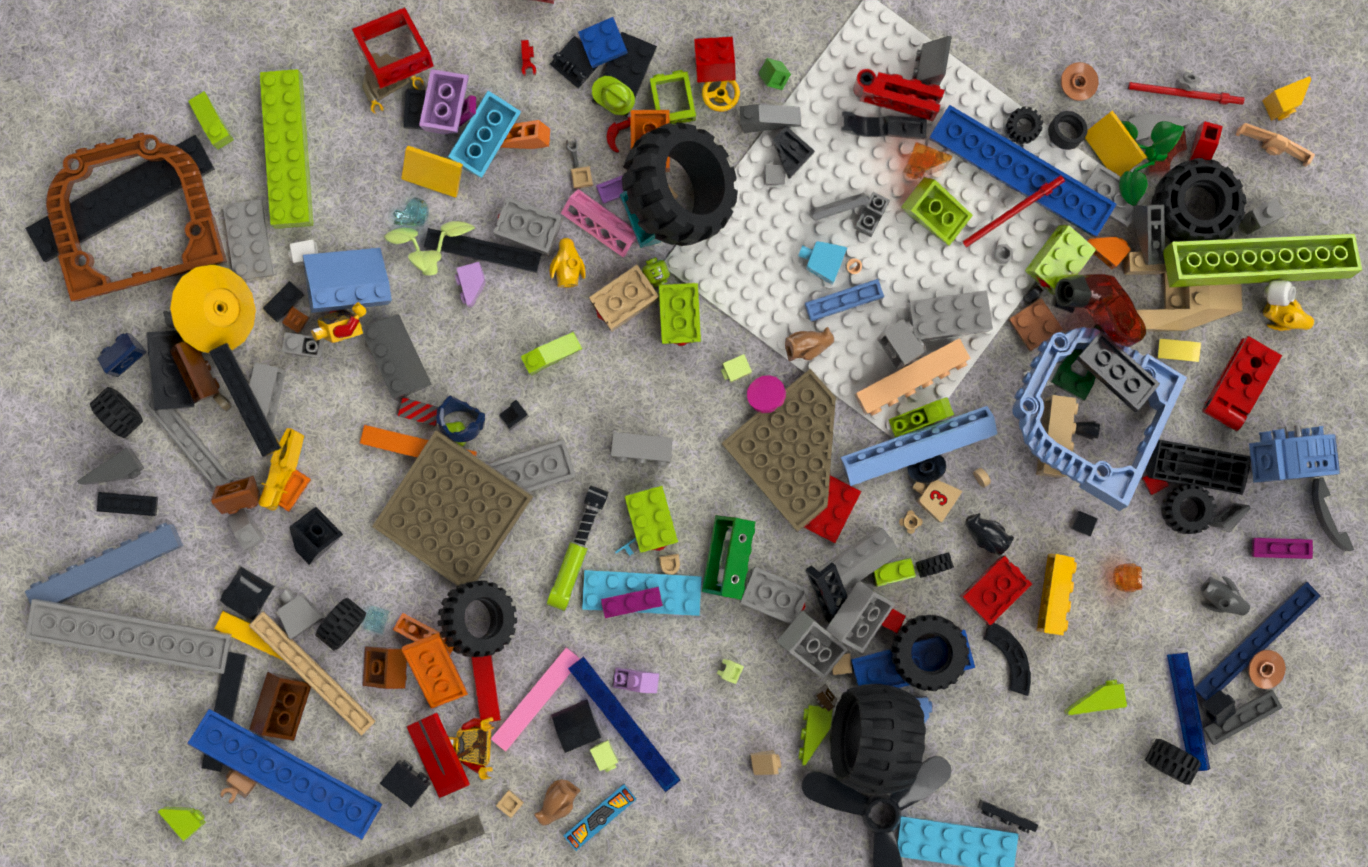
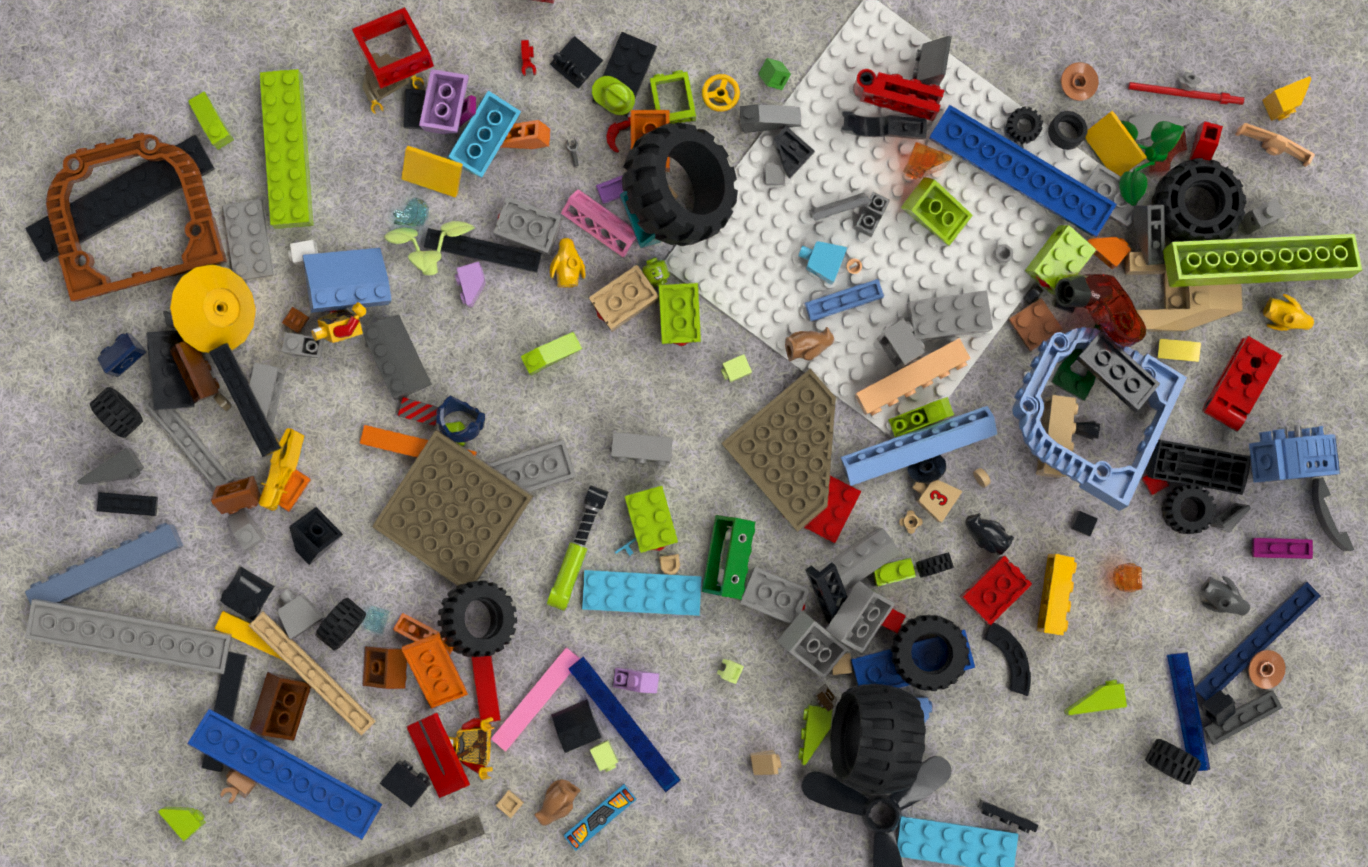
black plate [262,281,304,323] -> none
black panel [500,400,529,430] -> none
tan tile [571,166,593,189] -> none
blue plate [578,17,628,68] -> none
magenta plate [601,587,663,618] -> none
red brick [694,36,736,83] -> none
dark pink tile [747,375,786,413] -> none
red bar [962,175,1065,248] -> none
white head [1264,280,1296,306] -> none

